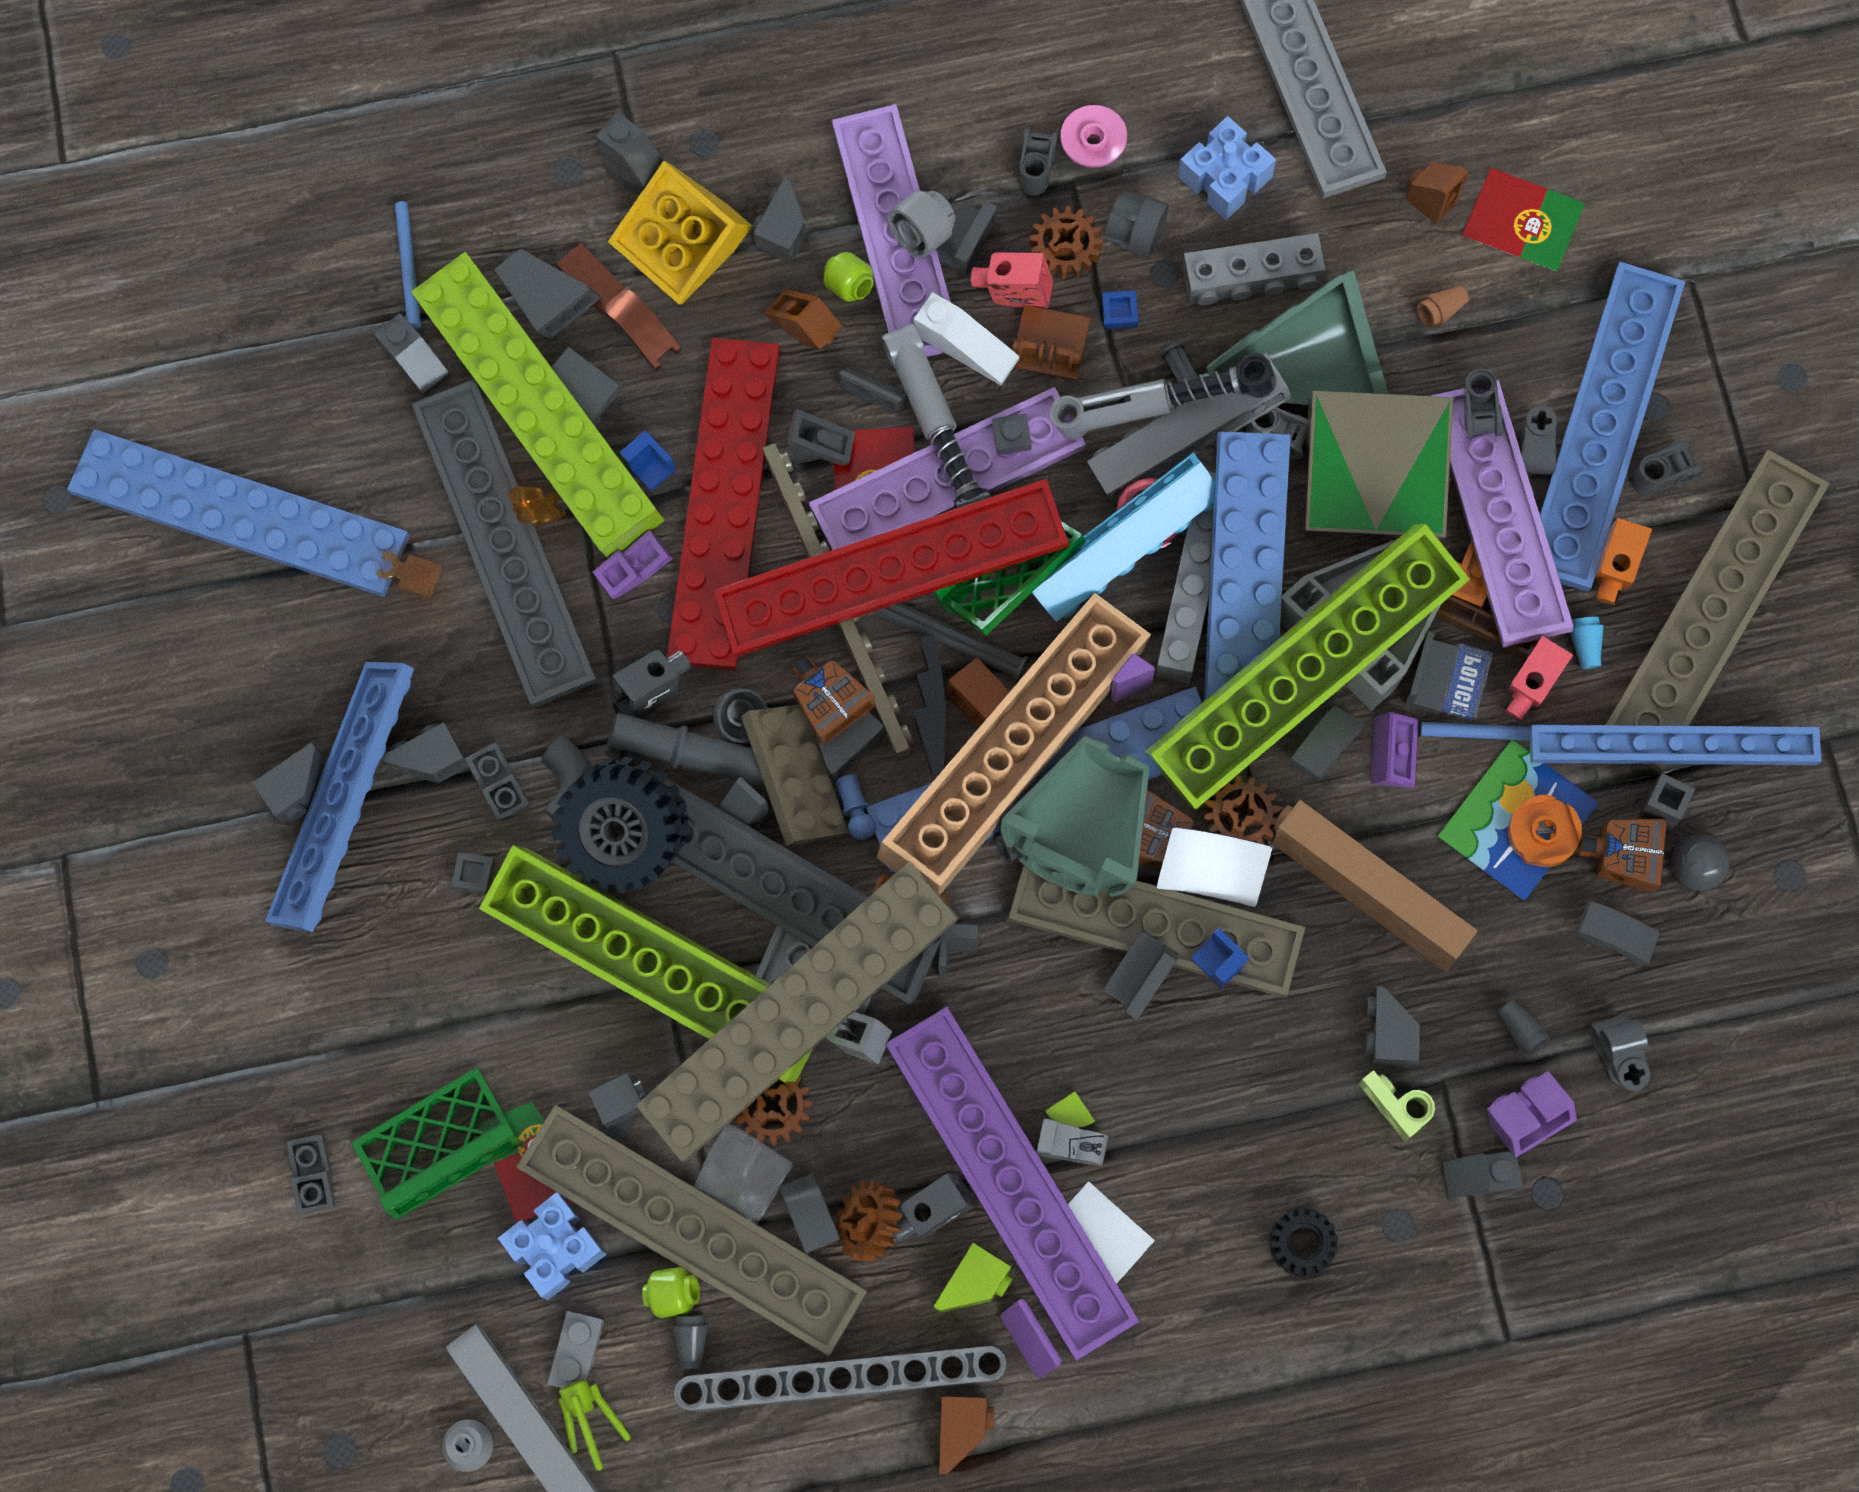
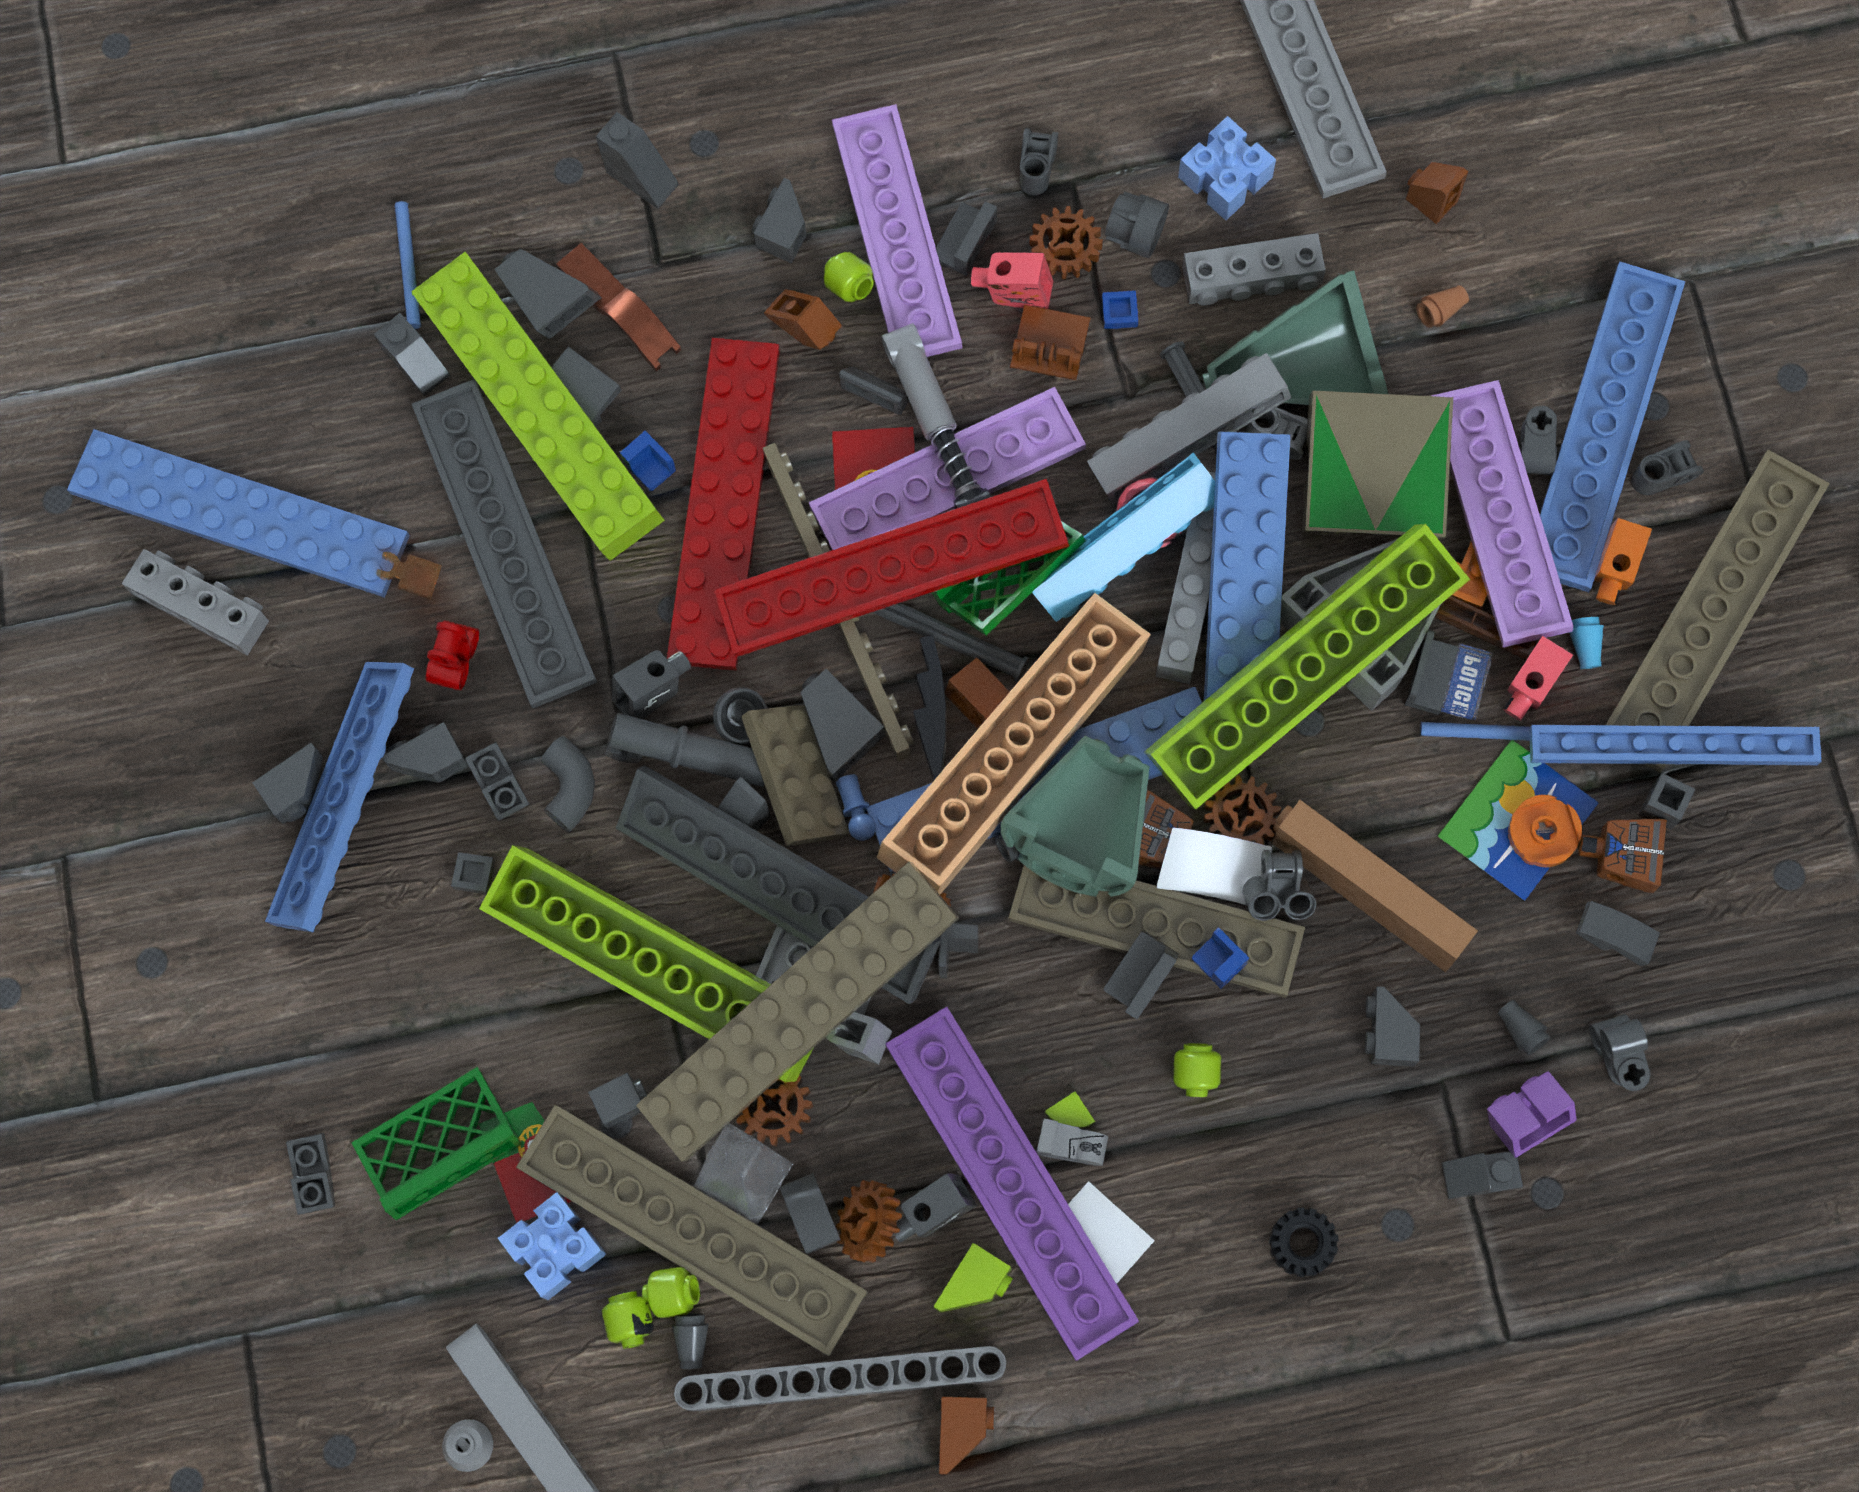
clear orange plate [508,486,566,525] -> none
light grey plate [548,1311,604,1388] -> none
black wheel [552,757,689,893] -> none
lime plant [558,1378,631,1471] -> none
medium lavender slope [593,530,673,599] -> none
yellow slope [608,161,752,305] -> none
dark grey slope [787,409,855,466] -> none
dark orange torso [792,656,876,747] -> none
light grey piece [887,190,955,259] -> none
white slope [914,292,1019,385] -> none
dark grey plate [992,413,1032,455] -> none
medium lavender slope [1000,1299,1062,1378] -> none
piece [1050,353,1277,439] -> none
bright pink dish [1061,105,1127,168] -> none
medium lavender slope [1110,653,1155,703] -> none
dark grey slope [1290,705,1363,782] -> none
yellowish green plate [1358,1071,1435,1142] -> none
medium lavender slope [1371,712,1418,788] -> none
sticker [1462,168,1585,272] -> none
dark grey piece [1464,369,1503,439] -> none
dark grey piece [1671,834,1730,891] -> none
none -> light grey brick [122,549,269,656]
none -> red piece [426,620,479,691]
none -> lime head [602,1291,654,1349]
none -> lime head [1173,1043,1221,1097]
none -> dark grey piece [1242,849,1316,921]

